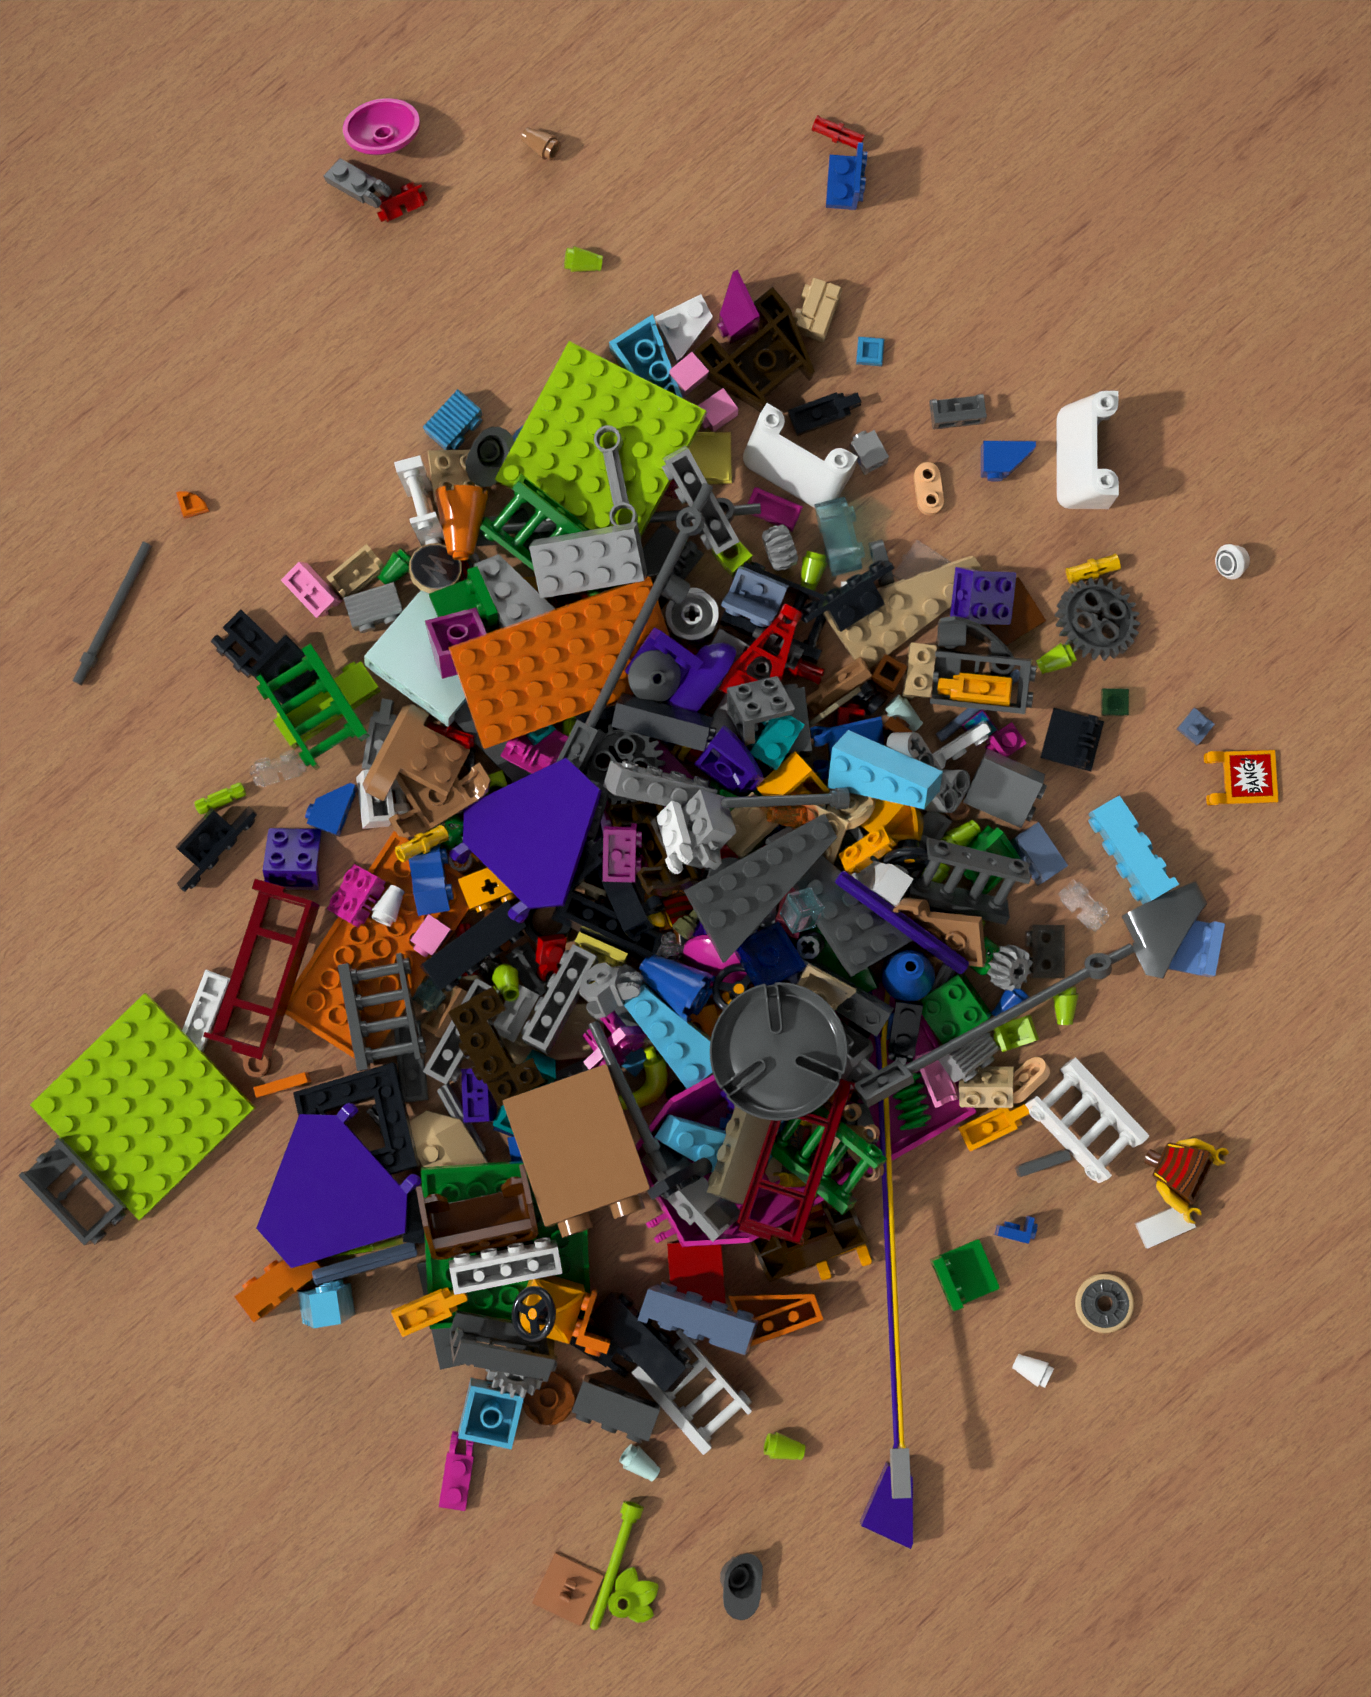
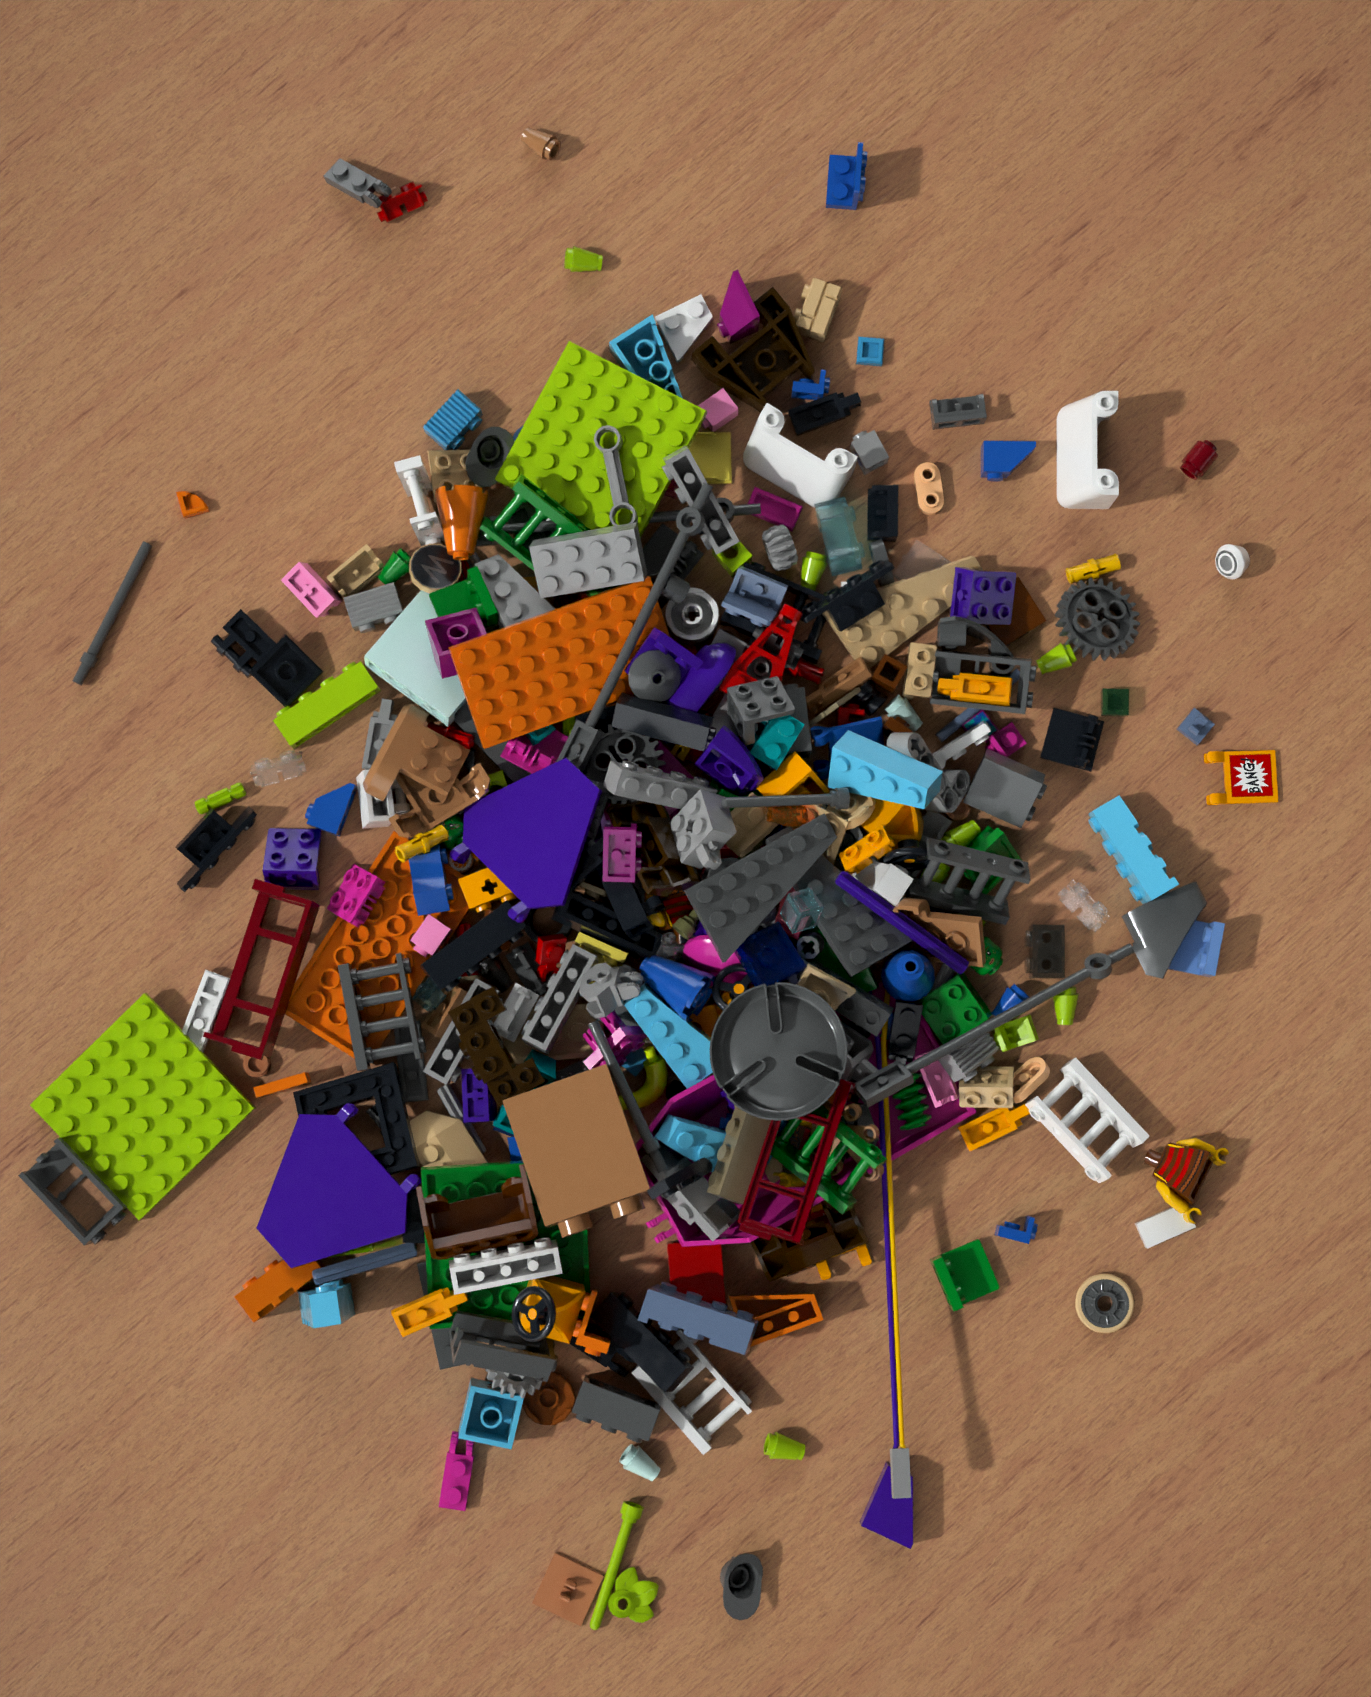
green fence [256,643,370,770] -> none
dark pink dish [343,98,420,155] -> none
white cone [371,885,404,926] -> none
lime cone [492,964,519,1001] -> none
white hinge [656,801,693,874] -> none
bright pink panel [669,352,709,398] -> none
red pin [811,115,865,150] -> none
light grey gear [987,944,1033,991] -> none
sand blue hinge [1010,822,1068,886] -> none
white cone [1012,1354,1054,1388] -> none
dark grey tile [1015,1149,1072,1177] -> none
none -> blue bracket [791,369,830,401]
none -> black hinge [867,485,898,542]
none -> dark red brick [1180,440,1218,480]

